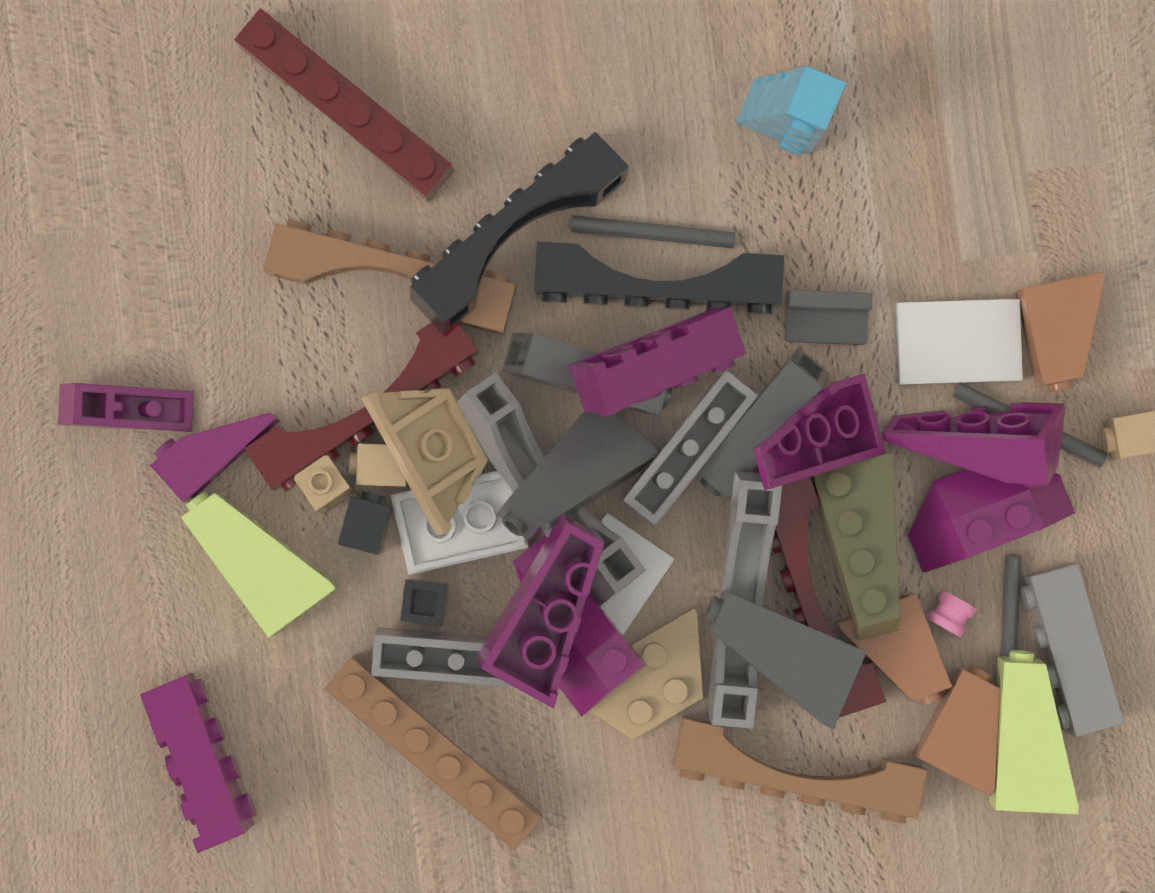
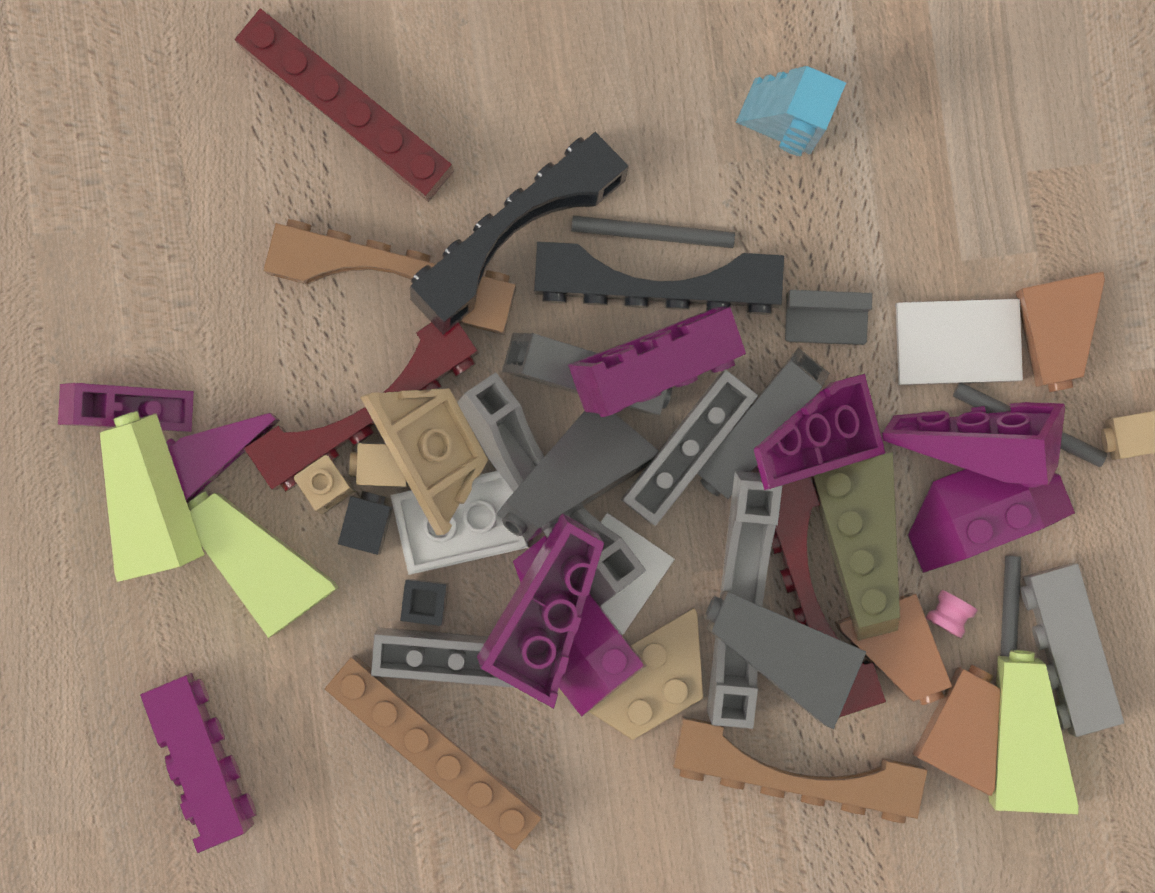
none -> yellowish green slope [100,411,204,582]

